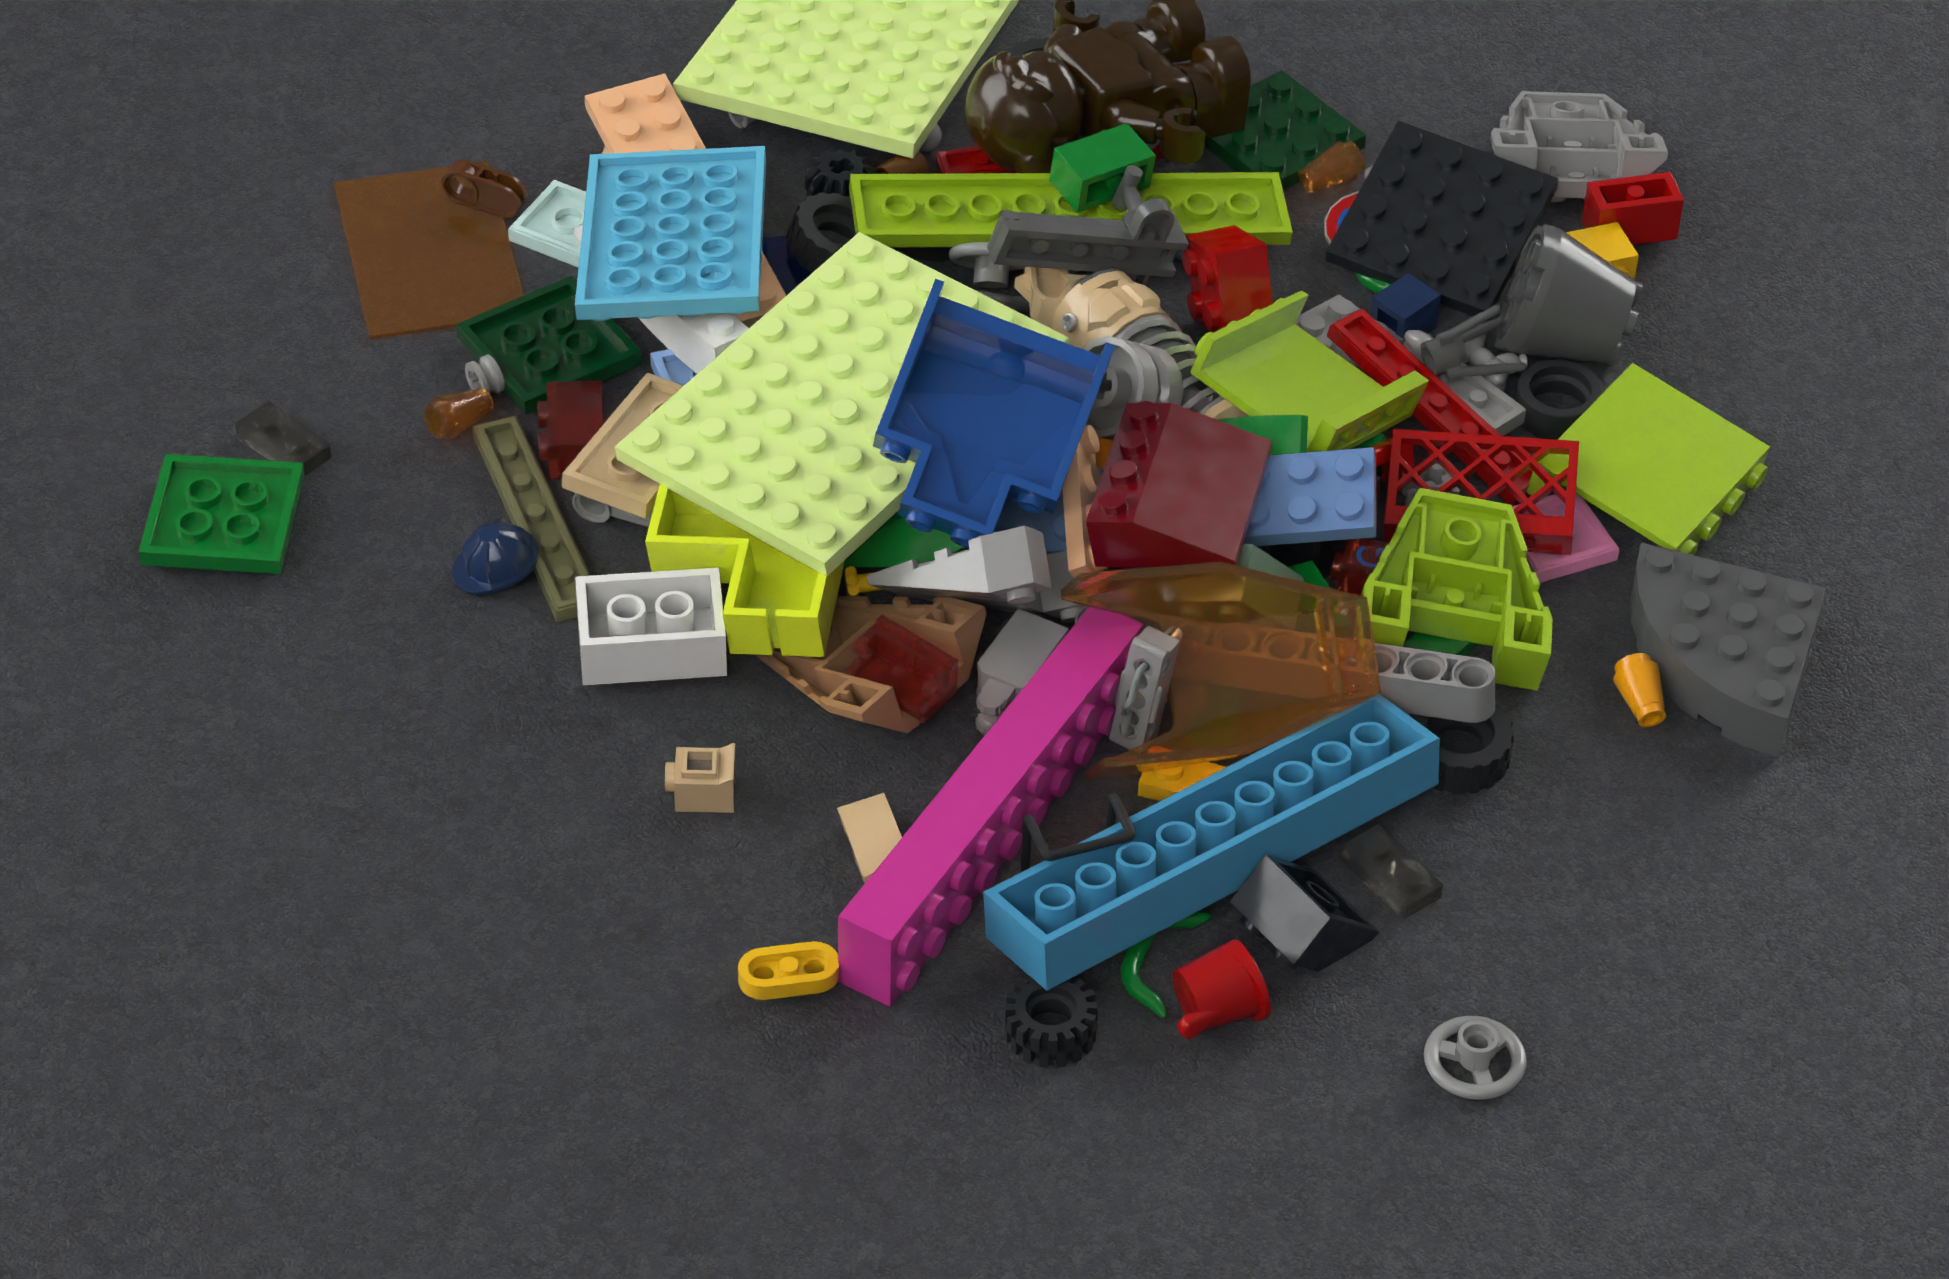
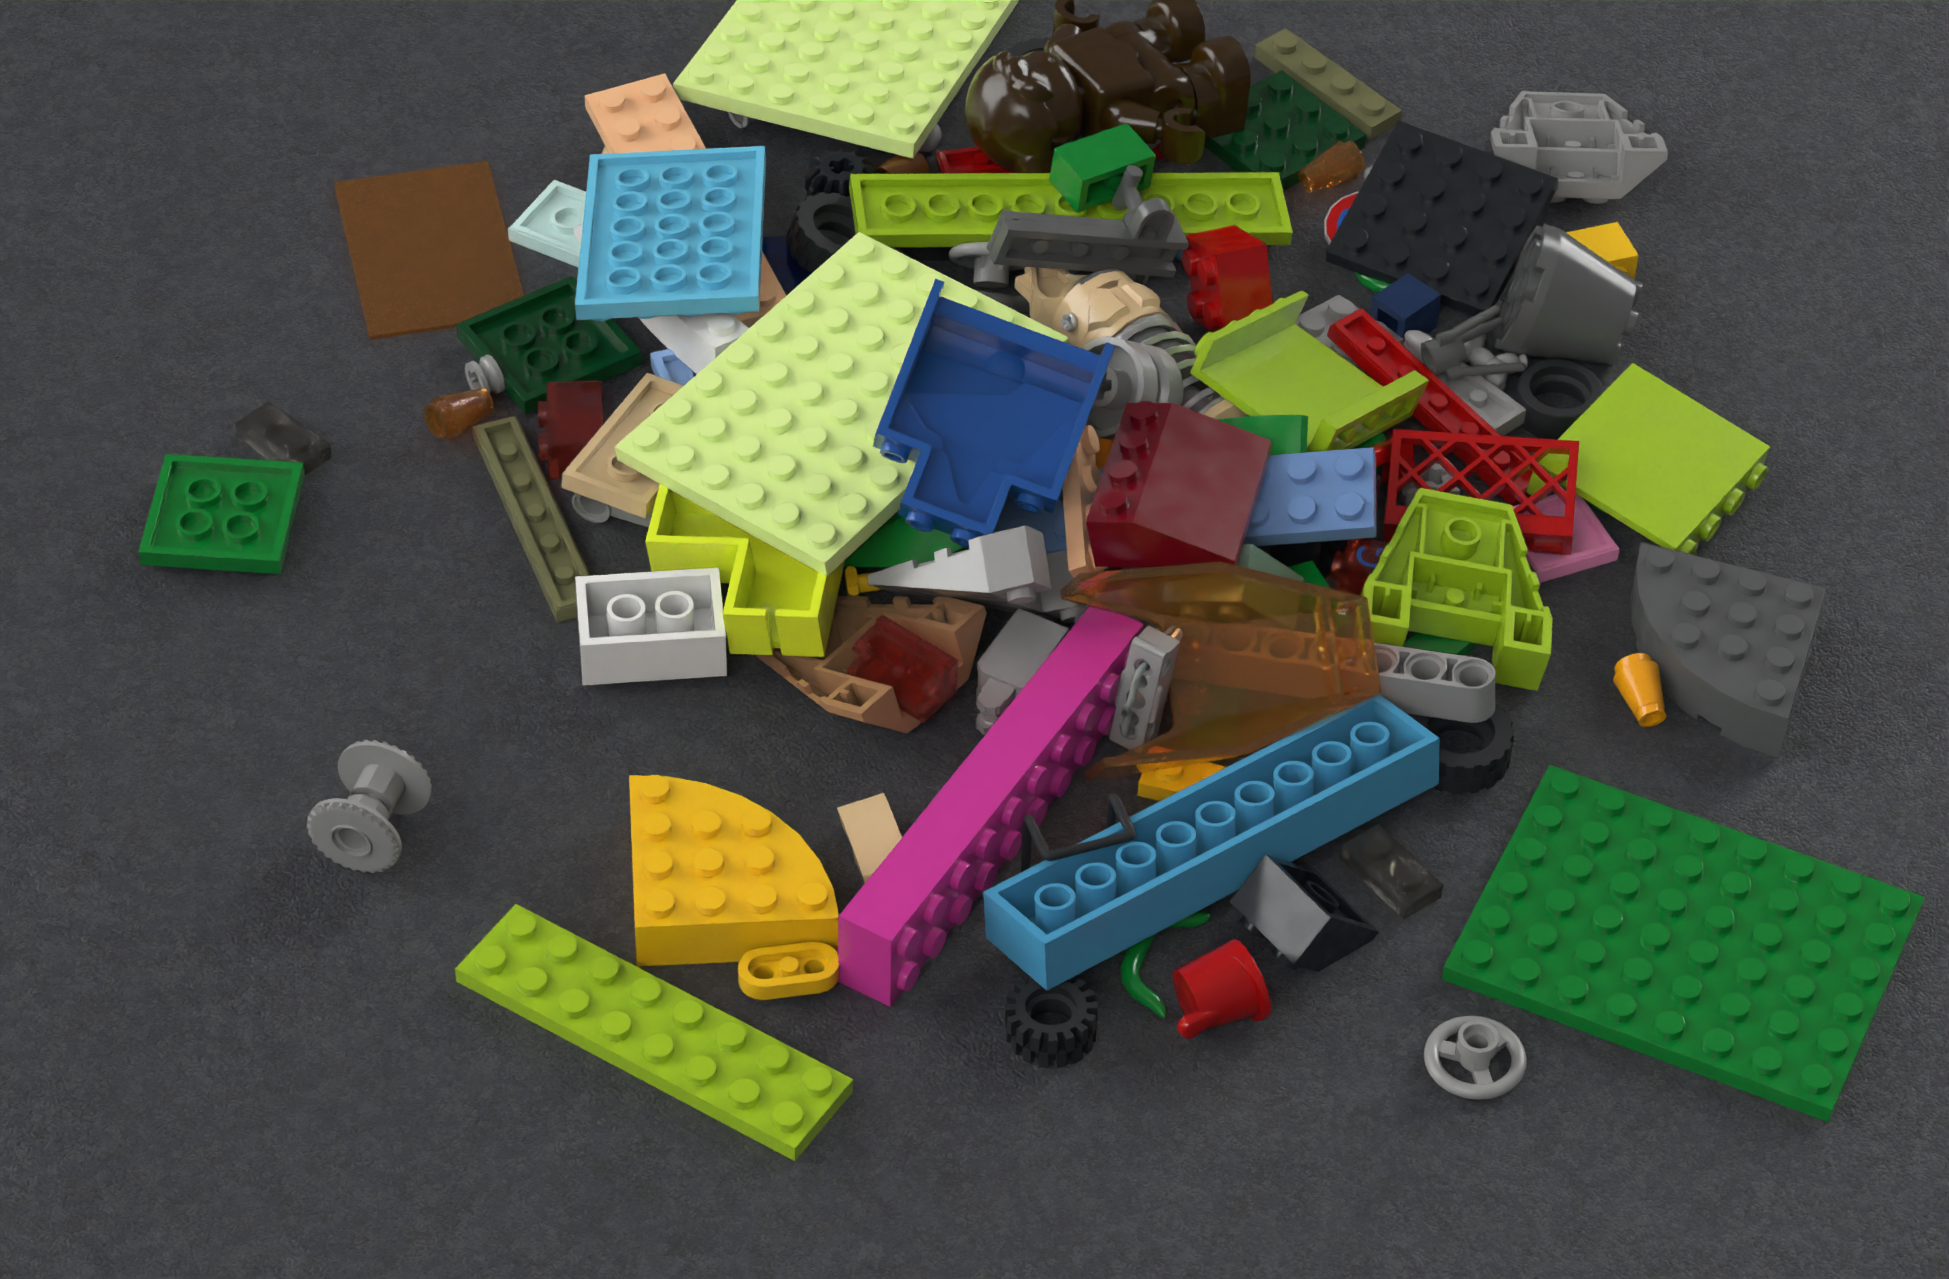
reddish brown piece [441,159,528,219] -> none
dark blue piece [452,519,538,595] -> none
tan window [665,743,736,813] -> none
red brick [1581,172,1684,245] -> none
none -> light grey hose [307,740,432,873]
none -> lime plate [455,904,853,1161]
none -> yellow brick [629,775,839,967]
none -> olive plate [1254,28,1402,141]
none -> green plate [1442,765,1925,1123]

